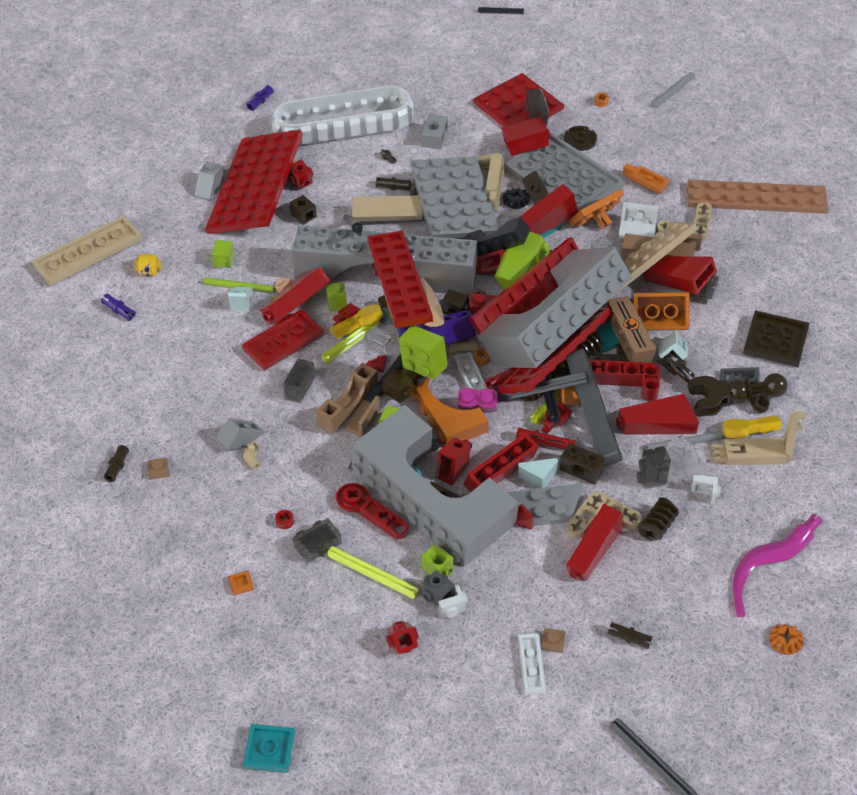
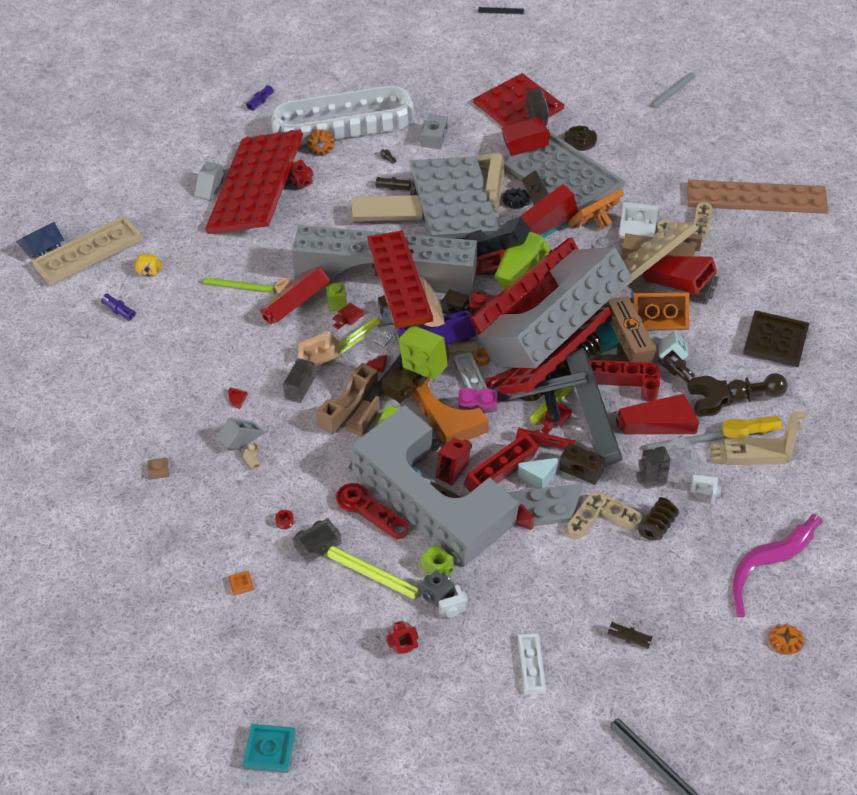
dark brown pin [103,445,129,482] -> none
lime brick [211,240,234,268] -> none
light aqua slope [228,286,253,311] -> none
red plate [242,309,324,371] -> none
dark brown brick [289,195,317,225] -> none
yellow piece [329,304,383,339] -> none
black bar [343,214,363,233] -> none
medium nougat plate [541,628,566,653] -> none
orange tile [558,386,579,407] -> none
red slope [566,503,624,581] -> none
orange bush [594,92,609,107] -> none
orange hinge [622,163,669,194] -> none
dark grey slope [720,367,760,384] -> none
dark brown plate [751,394,770,413] -> none
none -> dark blue slope [16,222,64,258]
none -> red tile [228,387,248,409]
none -> light nougat hinge [298,331,339,369]
none -> orange gear [308,129,334,156]

